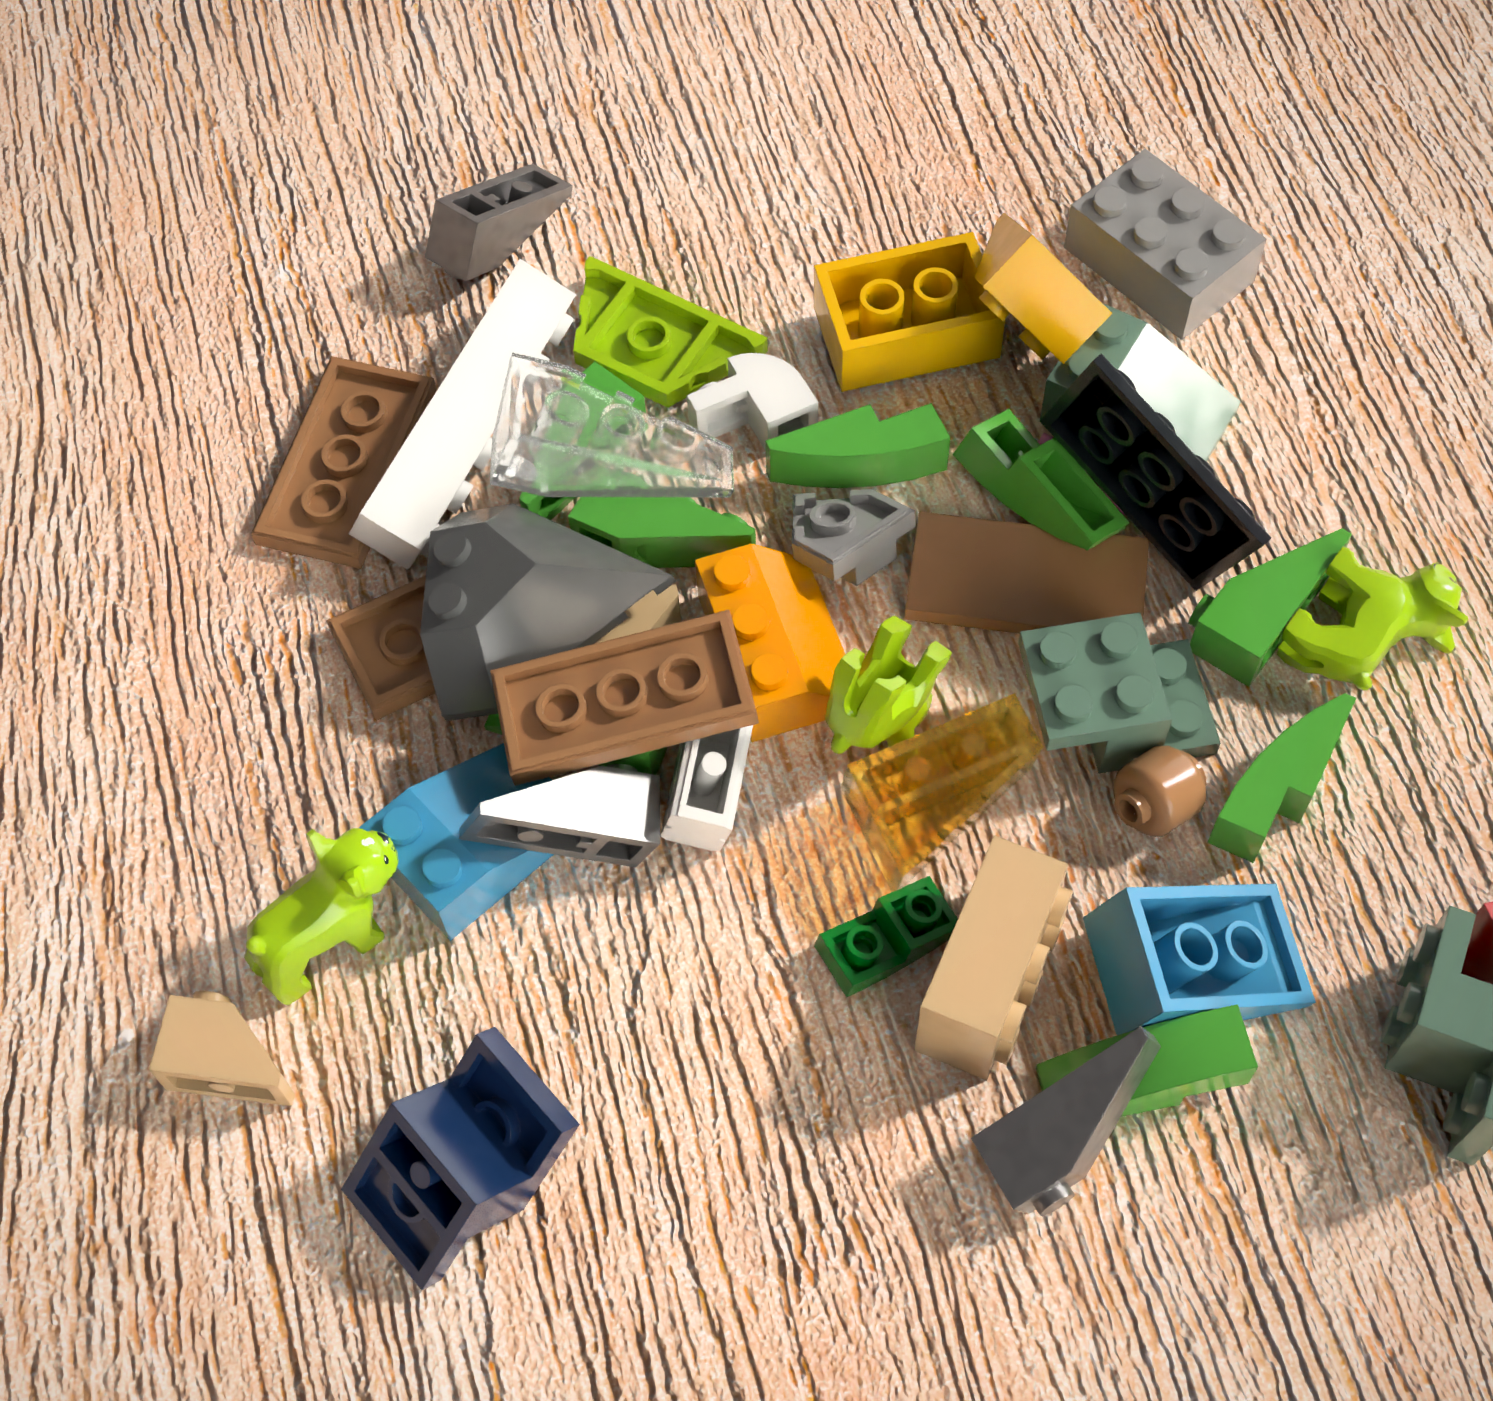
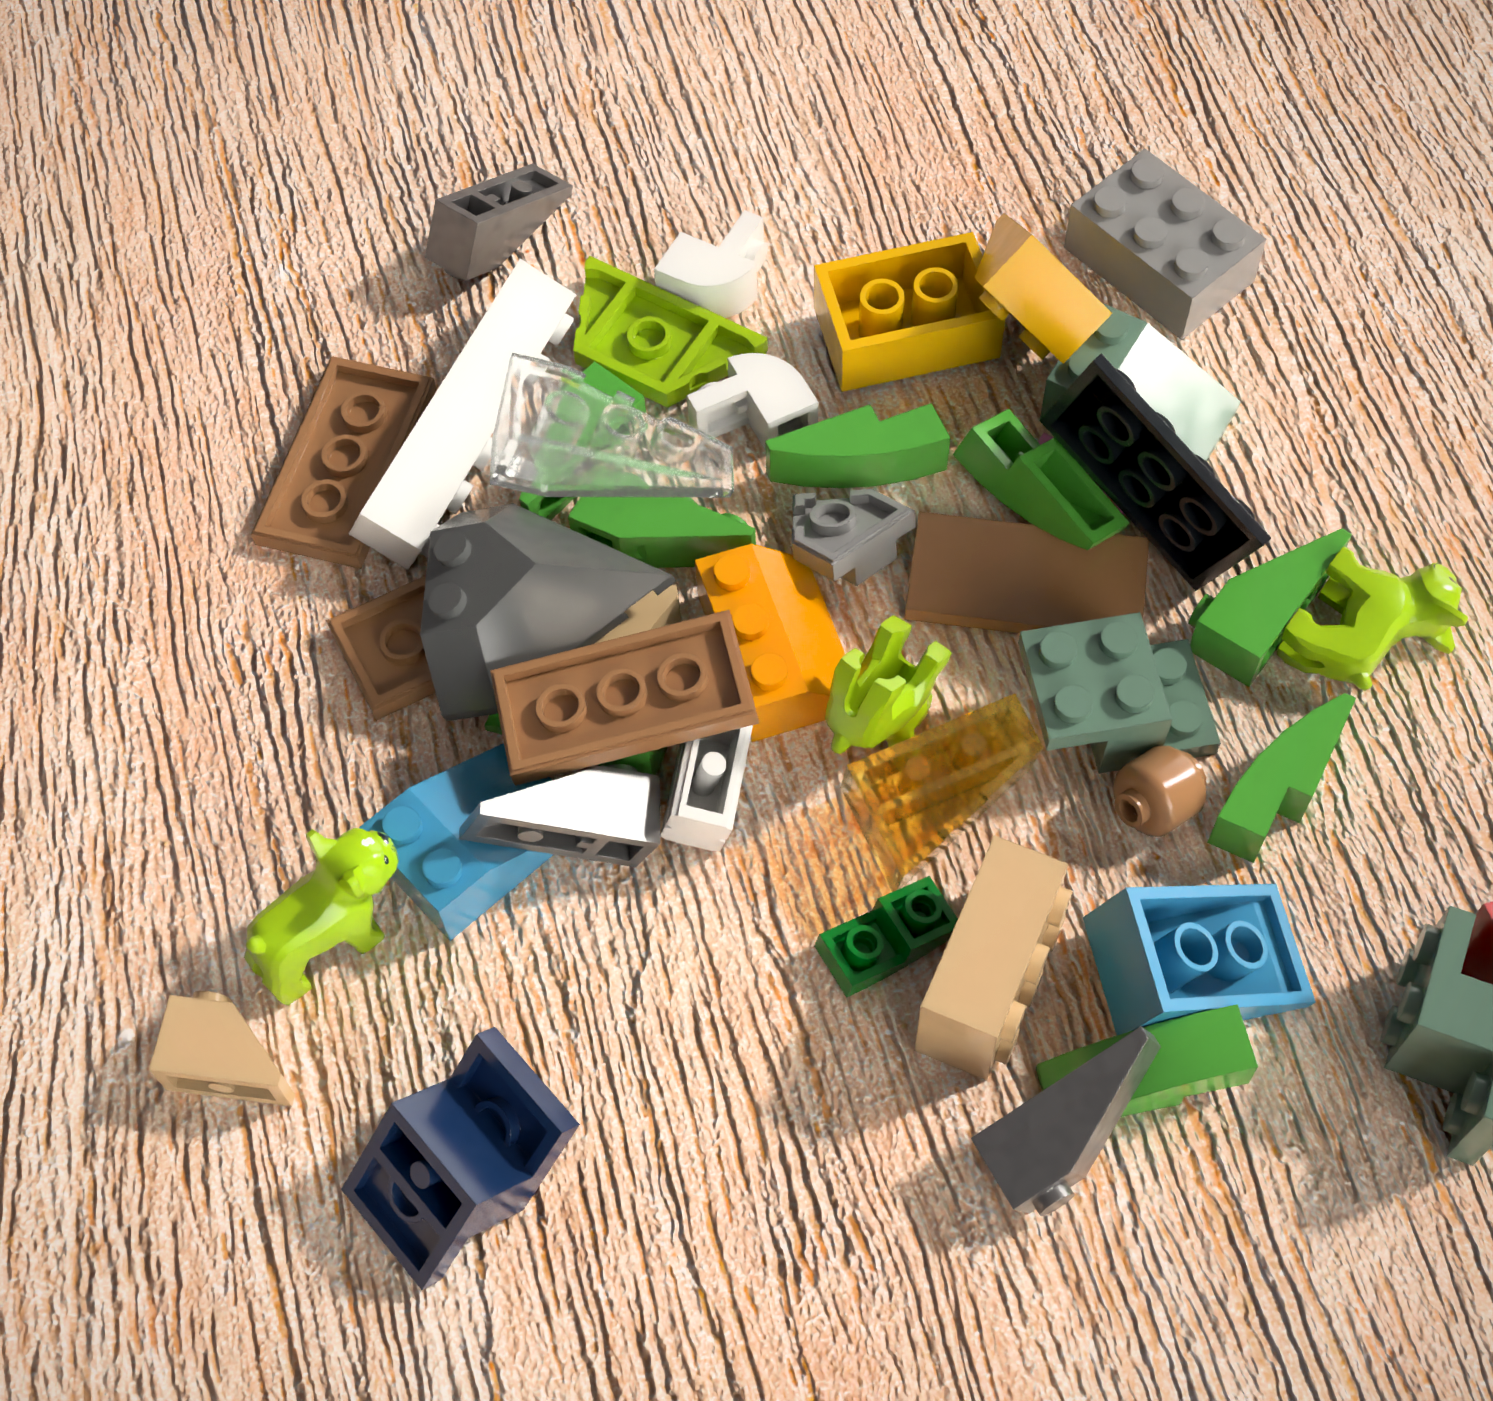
none -> white brick [654,210,768,318]

